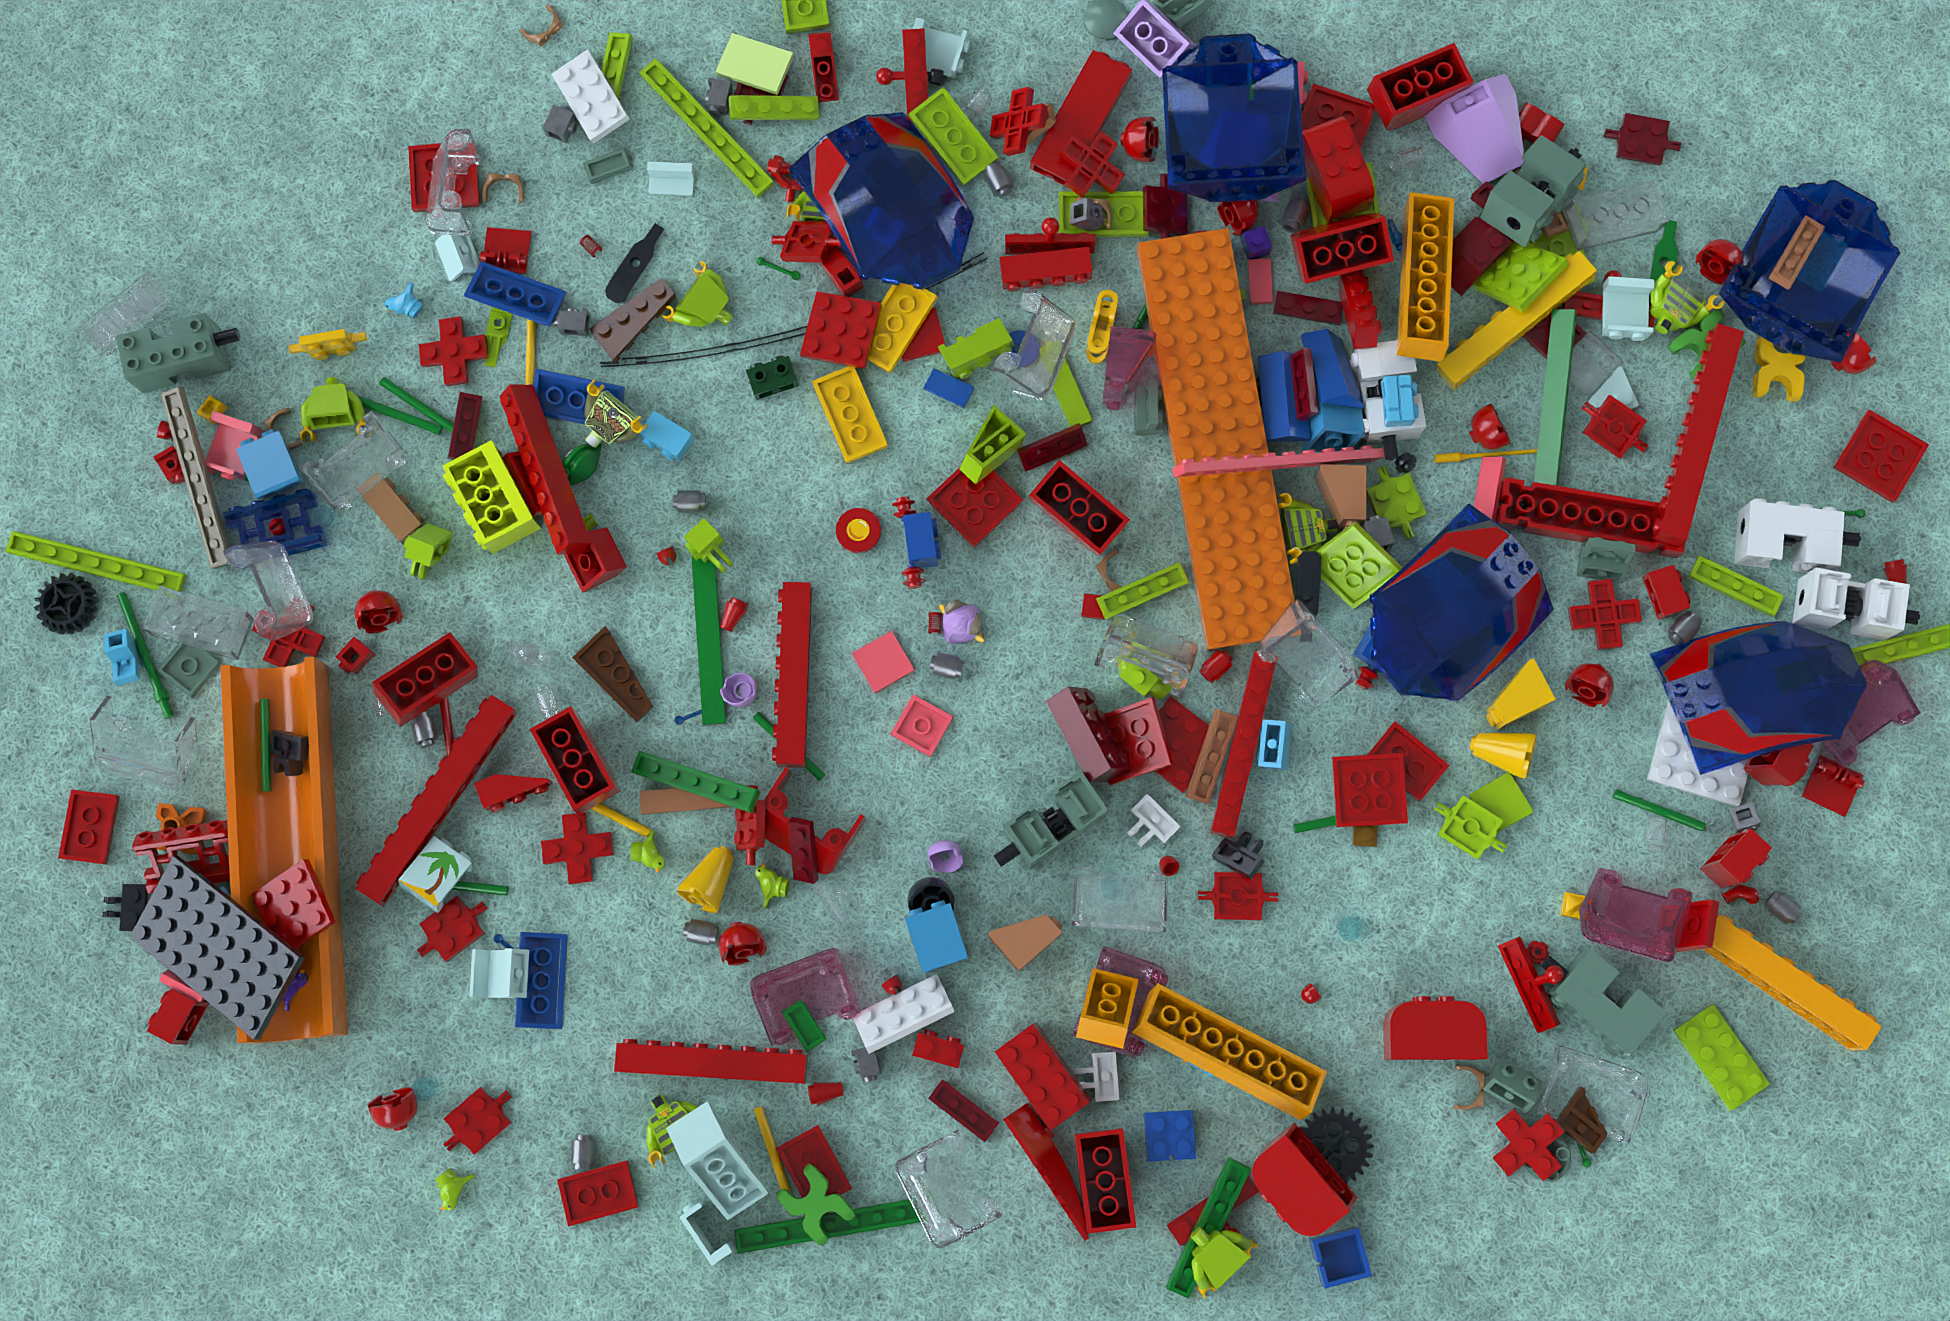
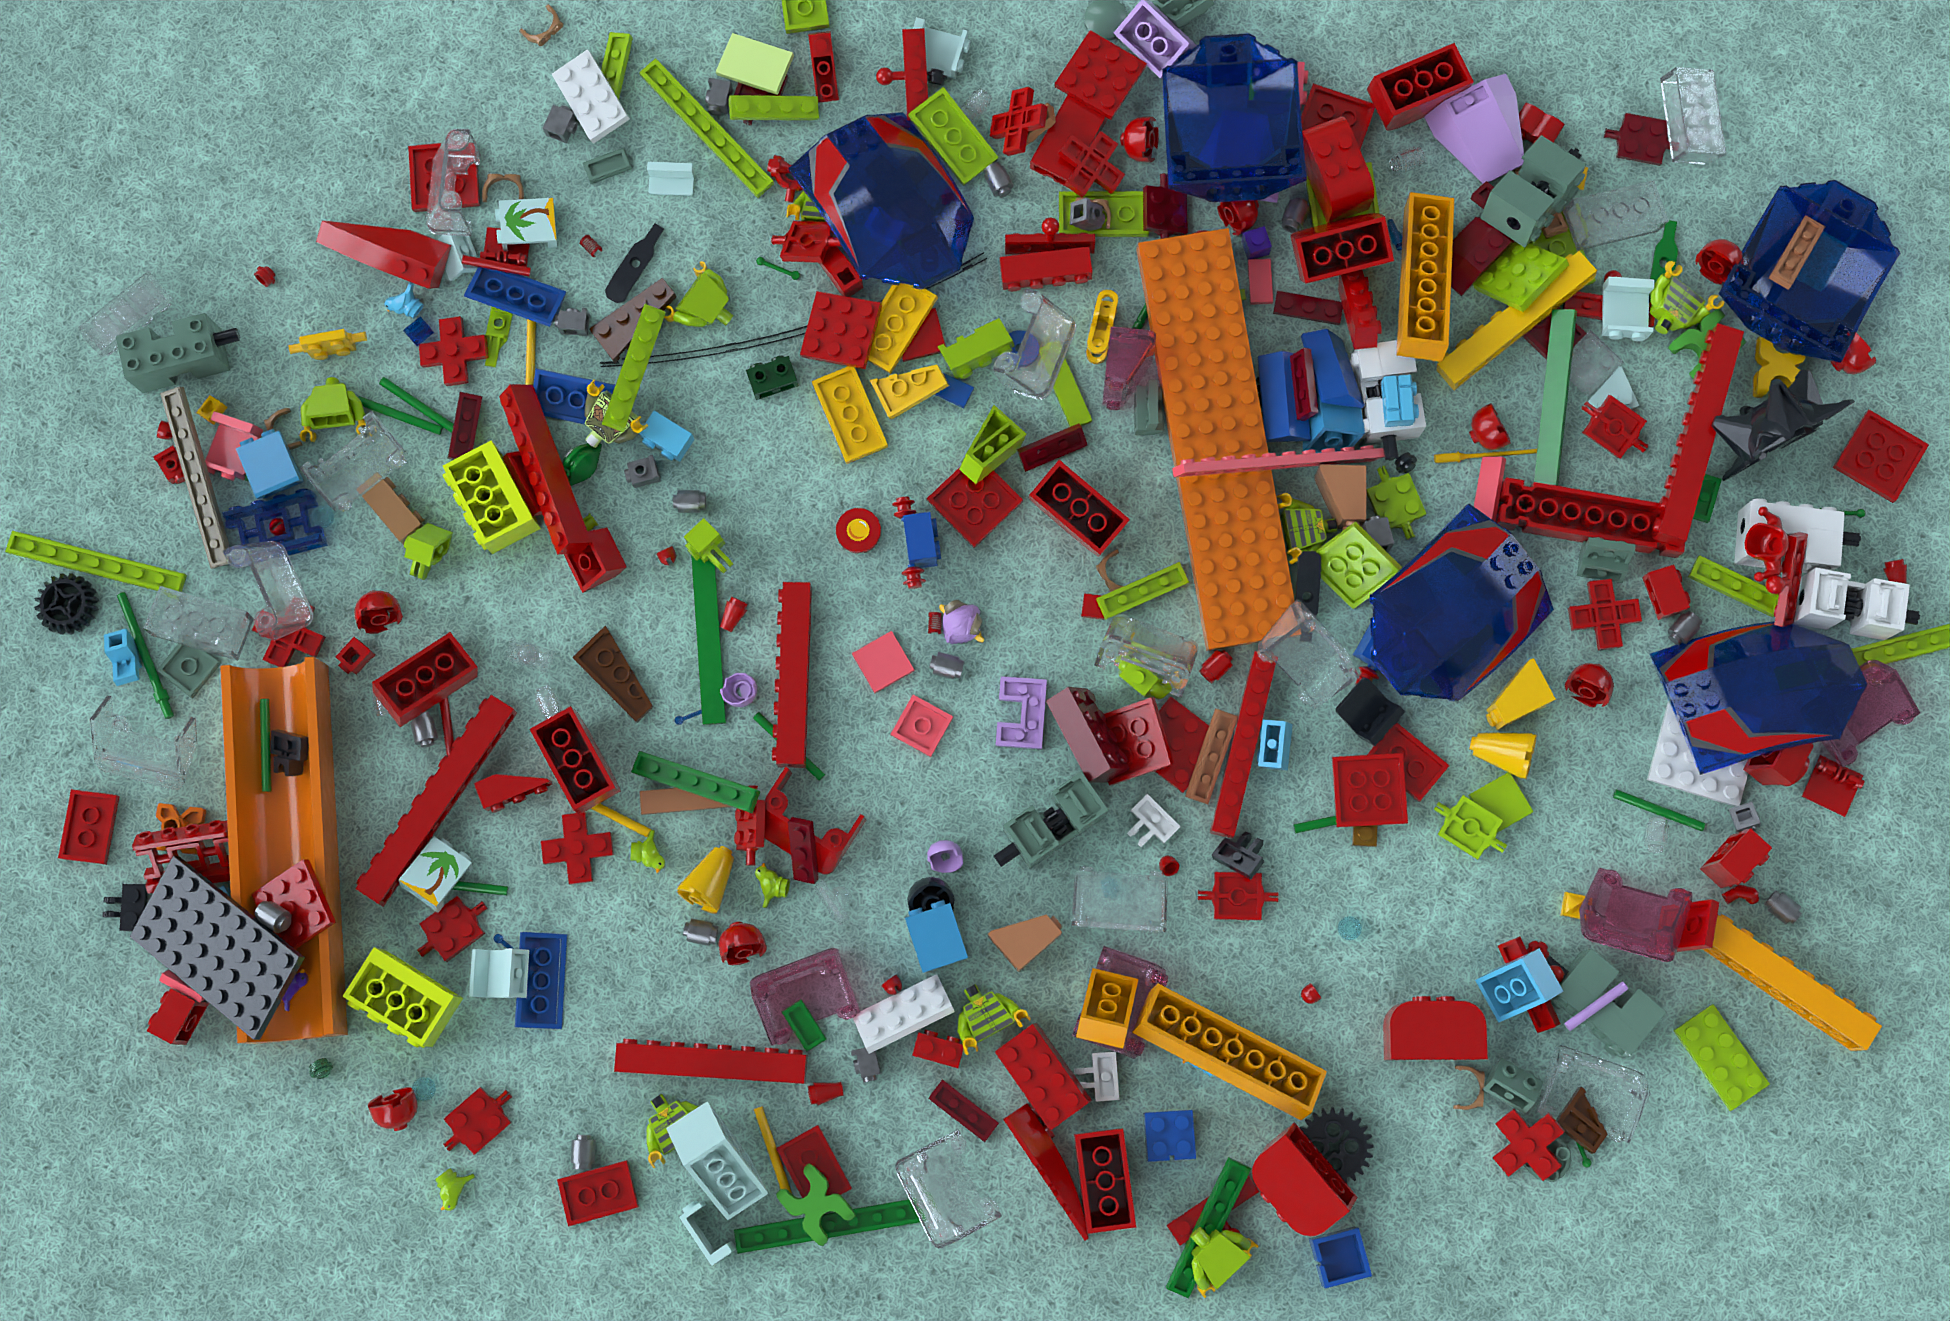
none -> red plate [254,266,276,287]
none -> flat silver brick [255,901,292,933]
none -> clear green plate [309,1058,333,1079]
none -> red wedge [316,220,452,289]
none -> neon yellow brick [343,947,463,1048]
none -> clear blue tile [403,316,434,346]
none -> red bar [462,255,531,277]
none -> light aqua panel [495,198,557,251]
none -> lime plate [602,304,666,432]
none -> flat silver brick [624,455,661,488]
none -> yellow wing [870,365,949,420]
none -> torso [957,984,1031,1055]
none -> lavender plate [996,676,1047,750]
none -> red plate [1054,30,1147,120]
none -> black bracket [1335,677,1405,746]
none -> medium azure brick [1475,948,1563,1023]
none -> lavender bar [1564,982,1628,1031]
none -> clear brick [1660,67,1726,164]
none -> green plate [1693,474,1722,523]
none -> black piece [1711,370,1855,481]
none -> red piece [1744,507,1789,582]
none -> red plate [1765,532,1808,627]

